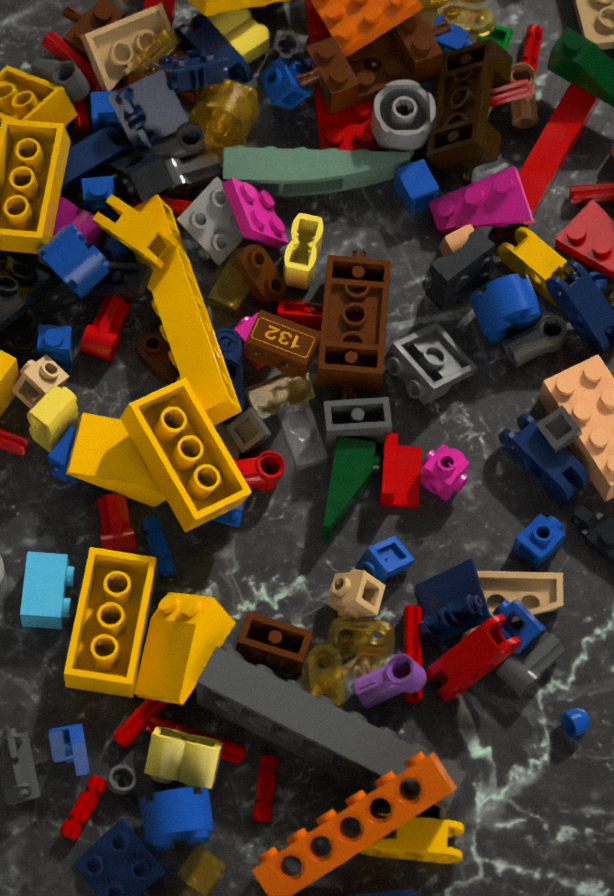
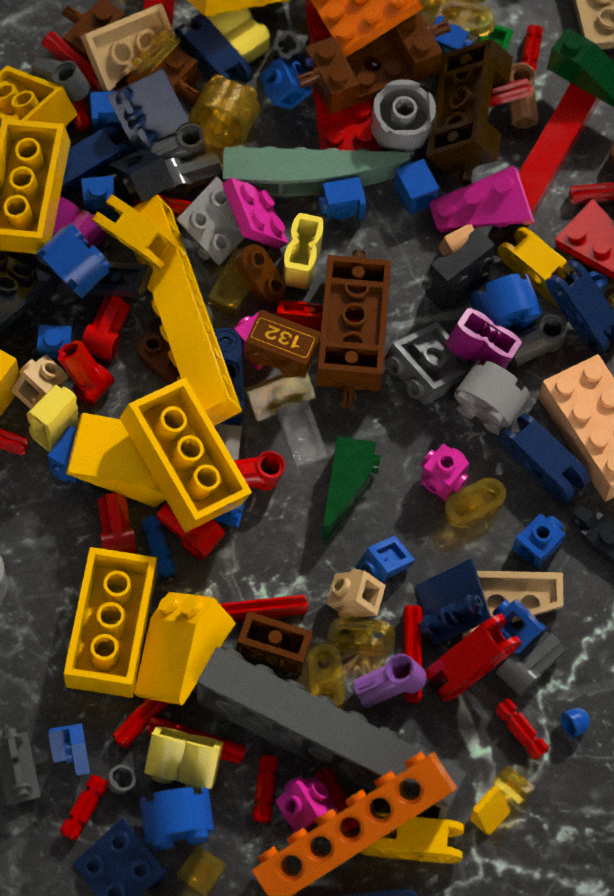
medium azure brick [20,551,75,629] -> none
blue hinge [103,238,129,262] -> none
dark blue hinge [148,49,231,92] -> none
dark grey tile [225,408,272,454] -> none
dark grey brick [322,397,392,447] -> none
red panel [379,433,422,509] -> none
dark grey tile [536,405,583,453] -> none
none -> red piece [58,340,115,406]
none -> red piece [155,502,225,560]
none -> red axle [219,595,308,622]
none -> dark pink brick [275,776,339,833]
none -> red axle [315,767,359,833]
none -> blue brick [317,177,367,220]
none -> clear yellow plate [444,478,506,528]
none -> magenta brick [445,308,522,369]
none -> light grey brick [454,360,530,435]
none -> yellow slope [470,785,510,835]
none -> clear yellow plate [493,766,536,804]
none -> red axle [495,698,548,760]

